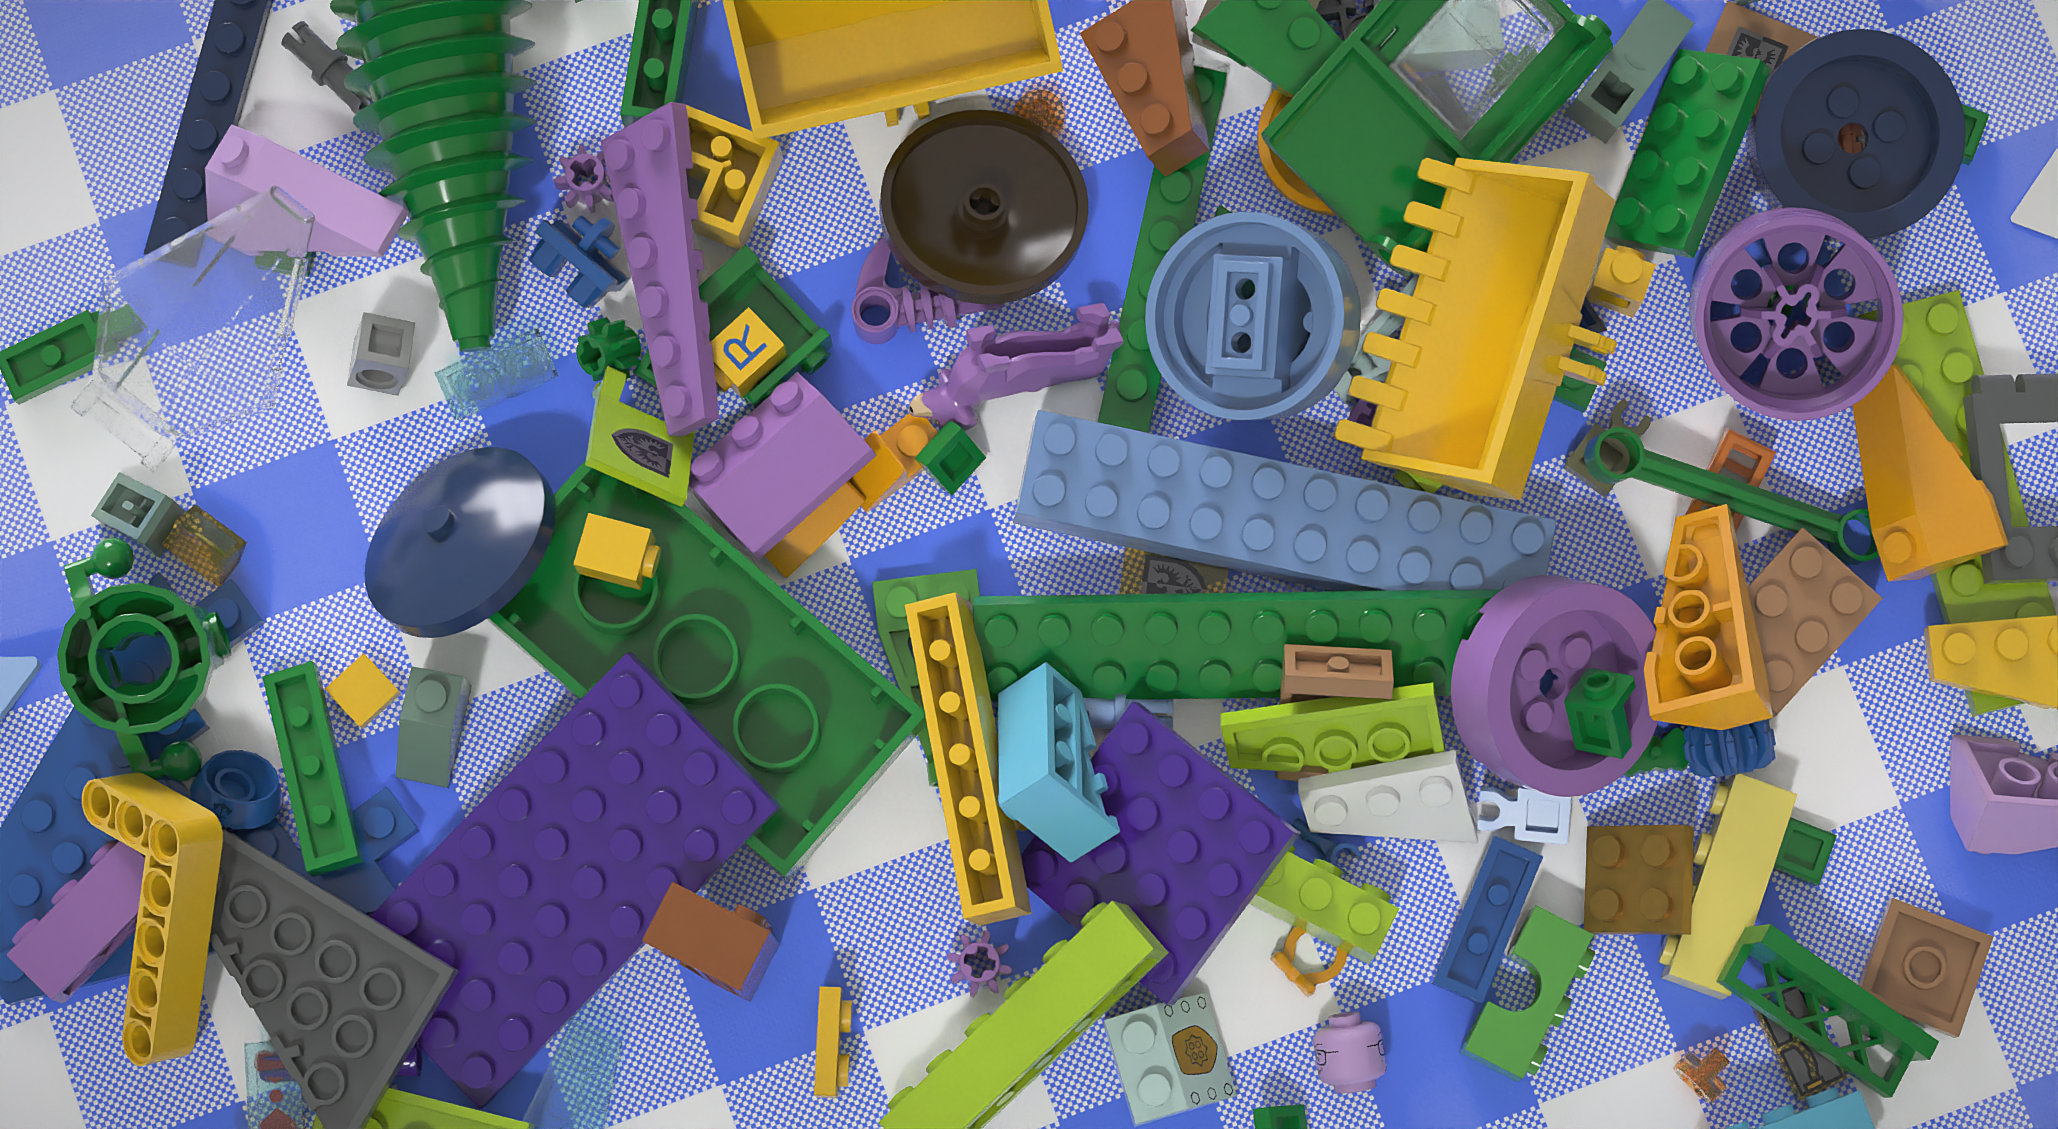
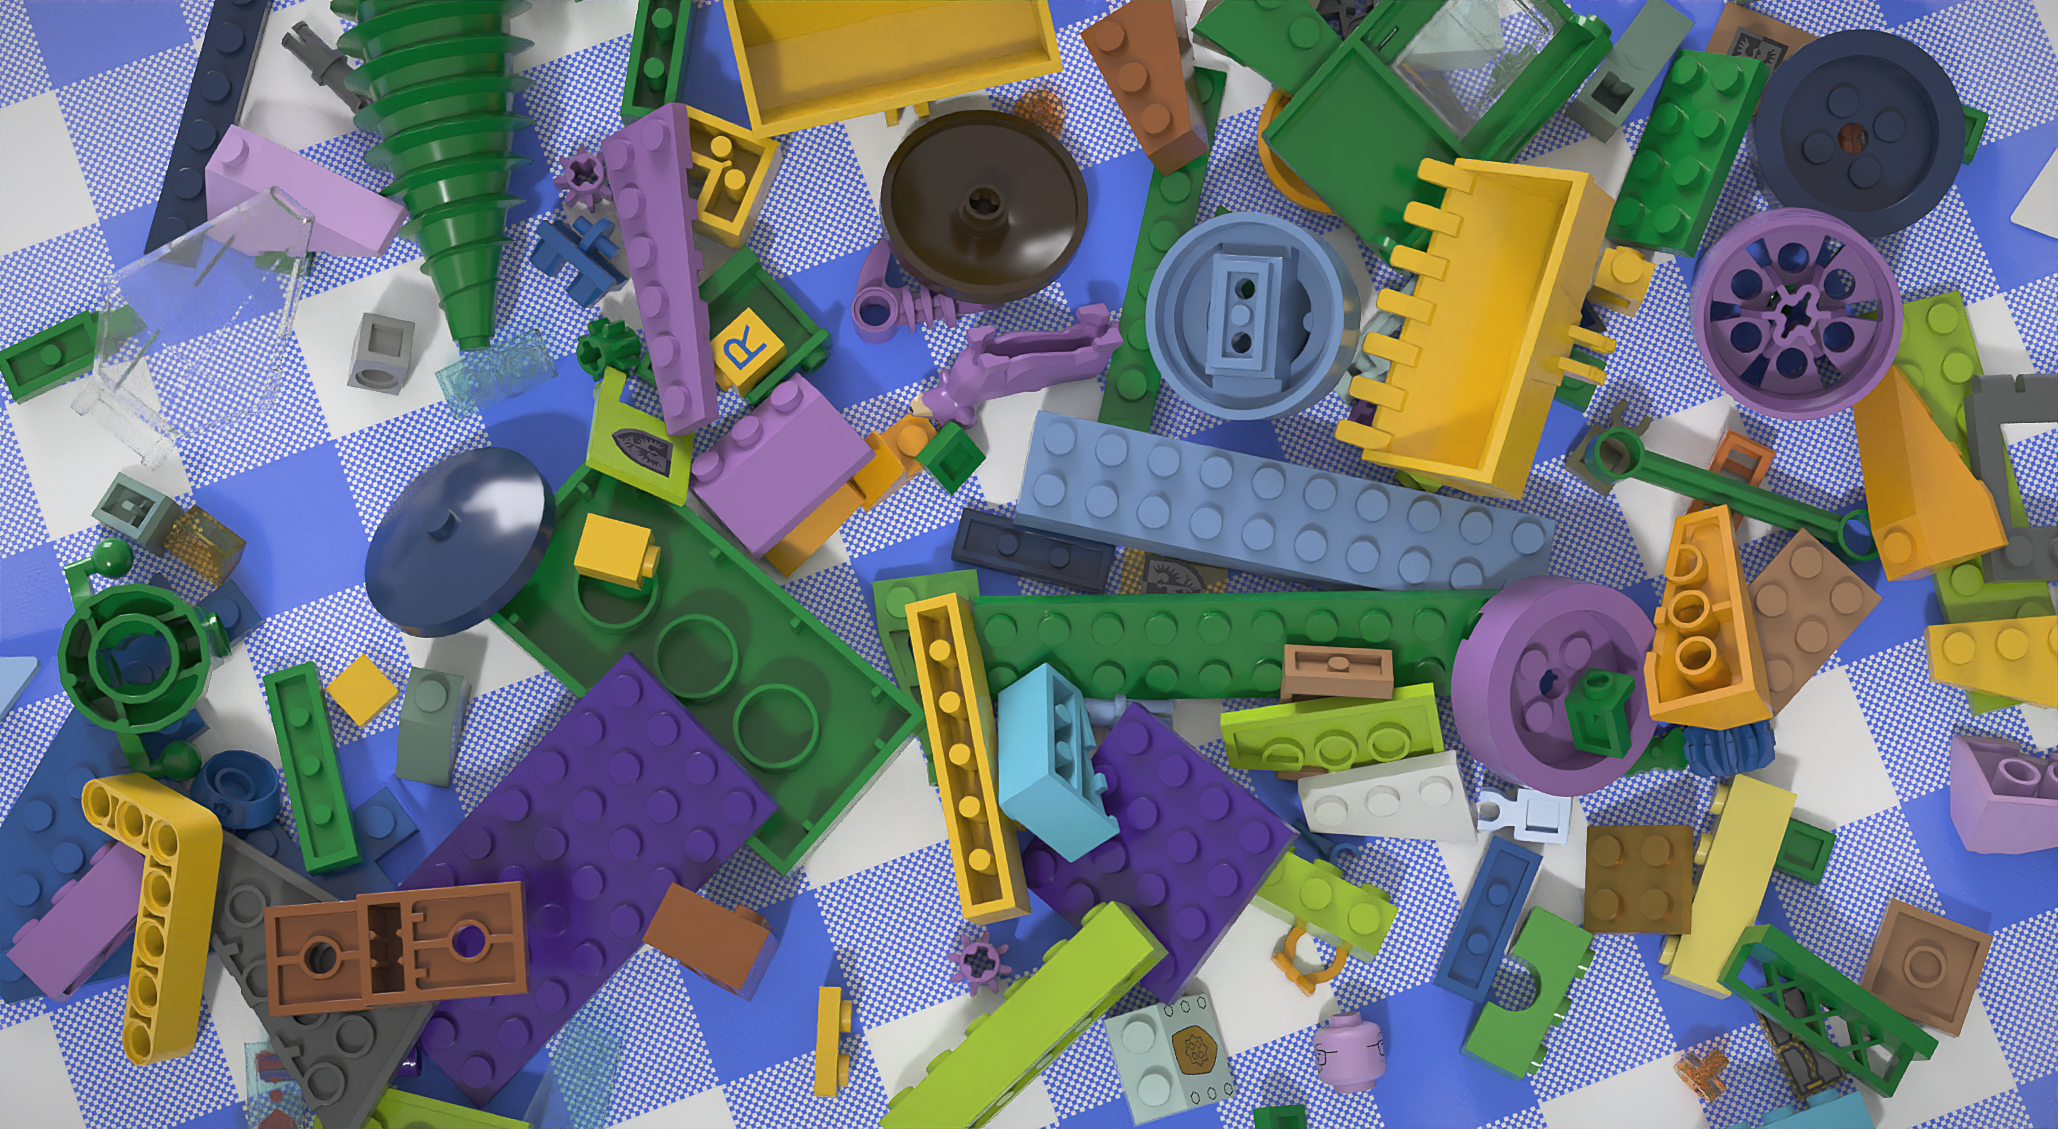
none -> dark orange bracket [264,881,531,1018]
none -> dark blue tile [951,507,1116,595]

